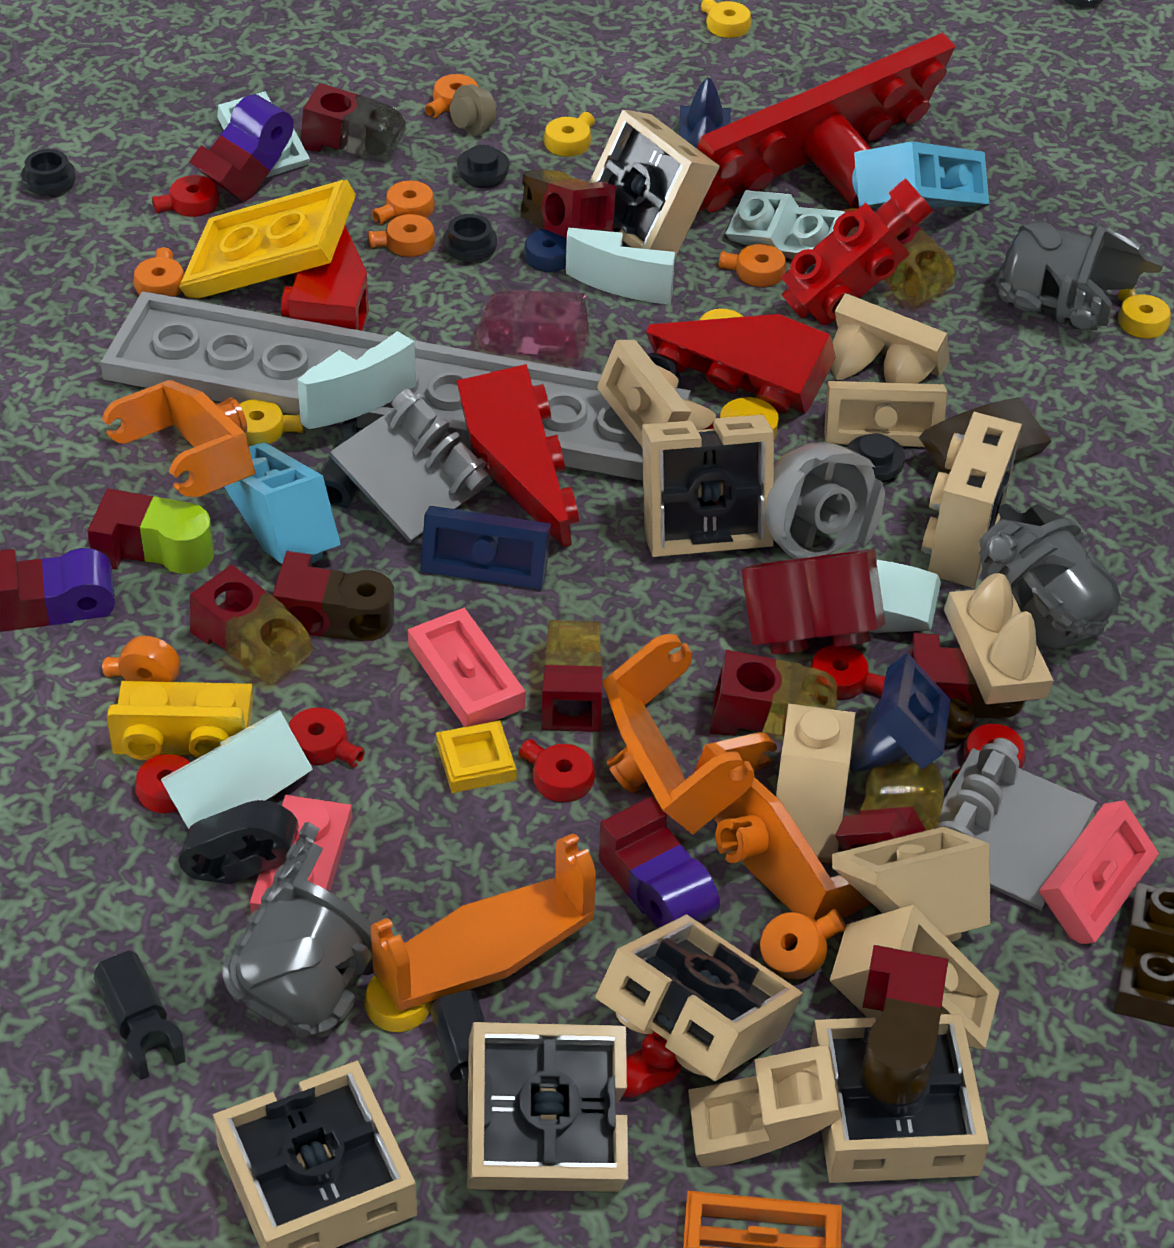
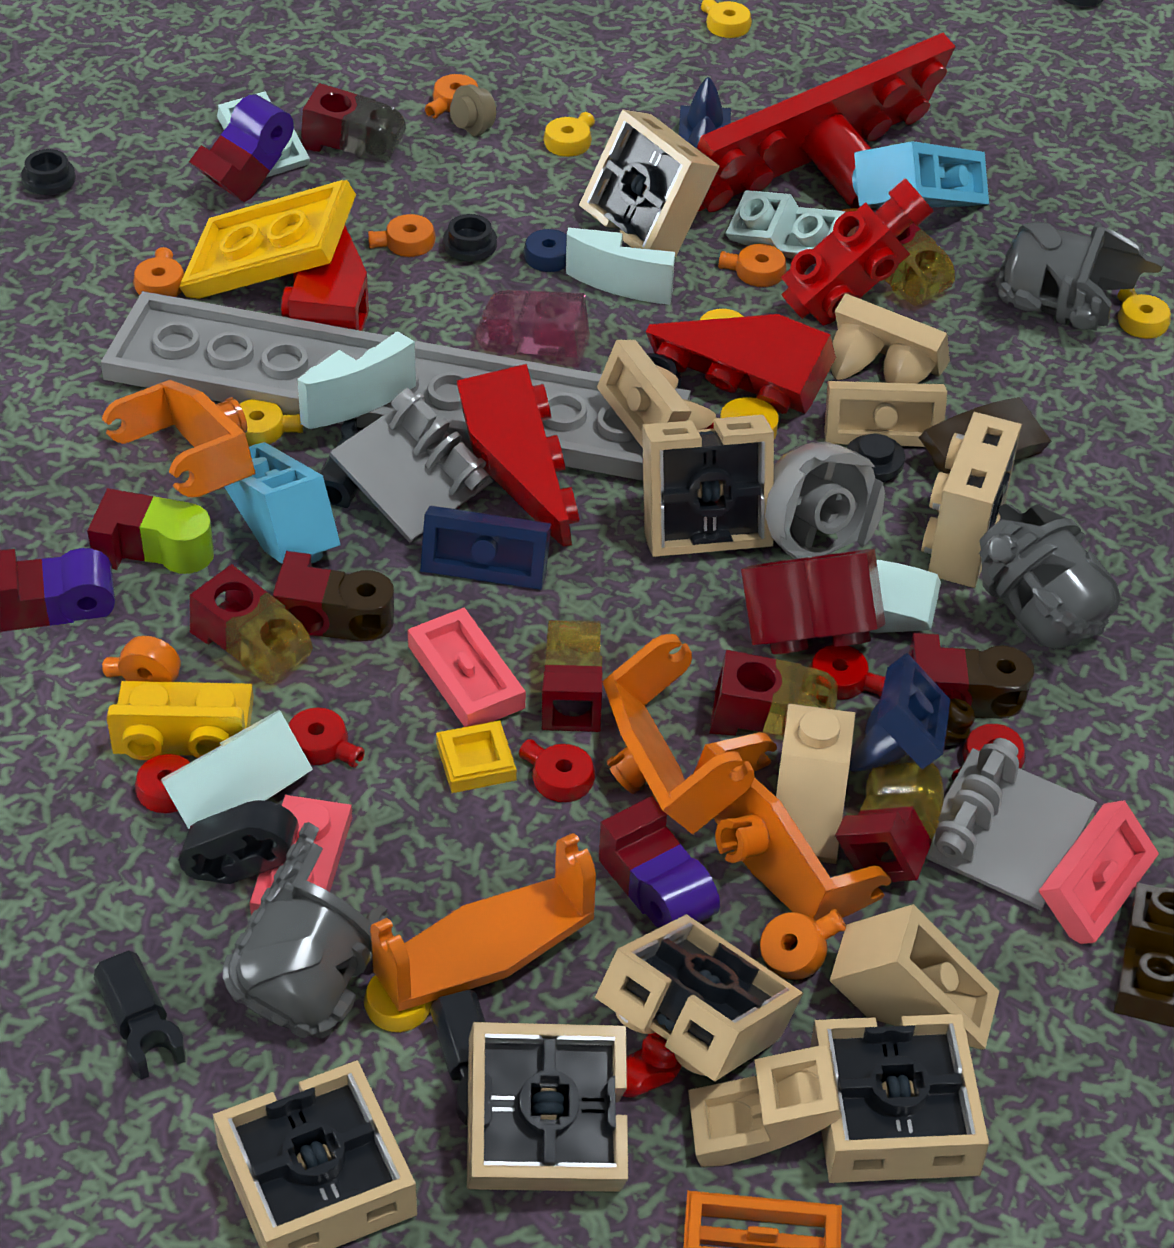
red piece [152,175,219,217] -> none
orange piece [372,180,435,225] -> none
black plate [457,145,509,188] -> none
dark red leg [520,170,616,238] -> none
tan slope [832,827,990,942] -> none
dark brown leg [862,945,949,1105] -> none
tan tile [944,573,1054,704] -> none

